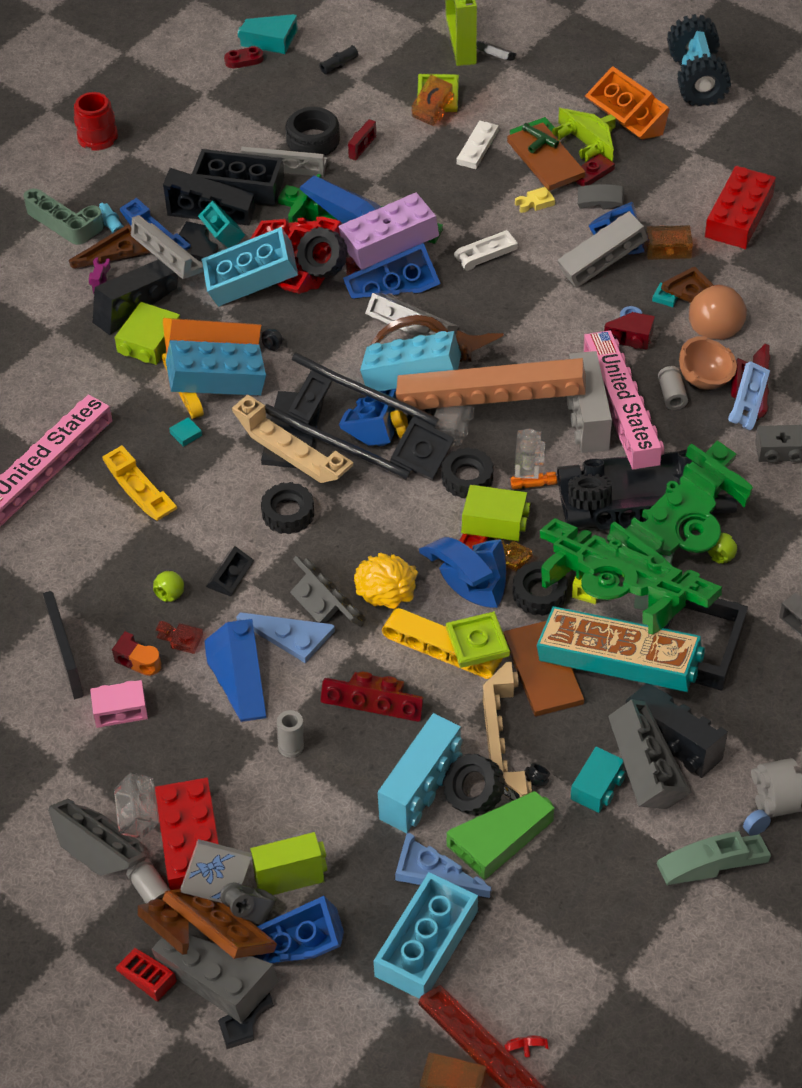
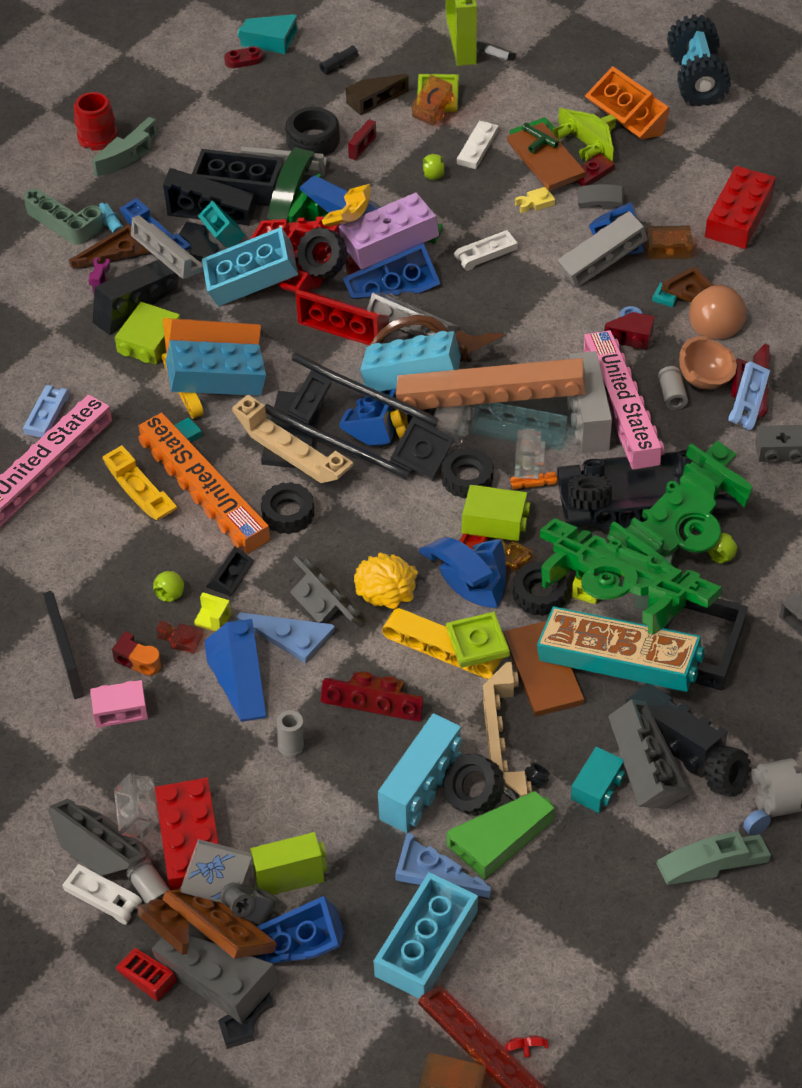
black plate [261,329,283,351] -> none
none -> light blue plate [23,385,70,438]
none -> white plate [62,864,142,925]
none -> sand green slope [92,117,158,177]
none -> orange brick [138,413,270,554]
none -> neon yellow panel [194,593,231,632]
none -> dark green slope [267,147,315,223]
none -> red slope [295,290,389,346]
none -> yellow slope [322,184,371,226]
none -> dark brown slope [345,74,409,116]
none -> lime piece [423,154,444,180]
none -> clear light blue fence [470,403,567,451]
none -> black tyre [705,746,752,797]

